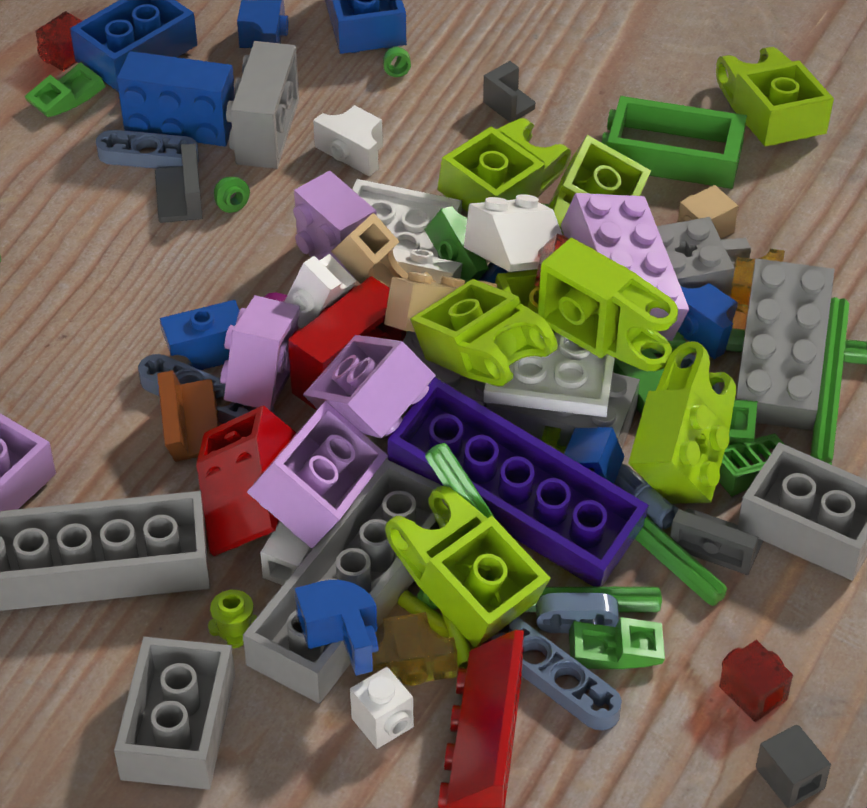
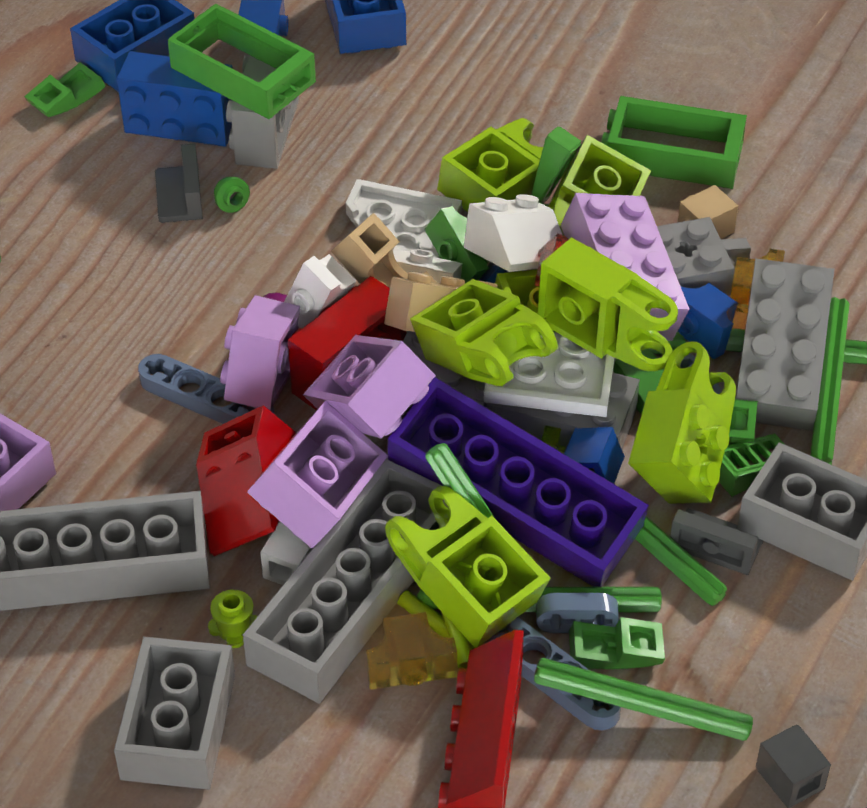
clear red brick [35,11,82,72] -> none
sand blue beam [96,130,199,169] -> none
dark orange panel [157,370,219,462] -> none
blue brick [159,300,240,370] -> none
lavender brick [293,171,377,278] -> none
blue brick [294,580,379,676] -> none
white brick [313,105,383,177] -> none
white brick [350,667,414,749] -> none
bright green hinge [383,46,411,77] -> none
dark grey panel [483,61,536,123] -> none
sand blue axle [614,464,678,529] -> none
lime brick [716,47,834,147] -> none
clear red brick [719,639,793,722] -> none
none -> bright green window [167,3,316,119]
none -> bright green slope [531,127,582,204]
none -> bright green axle [534,658,753,741]

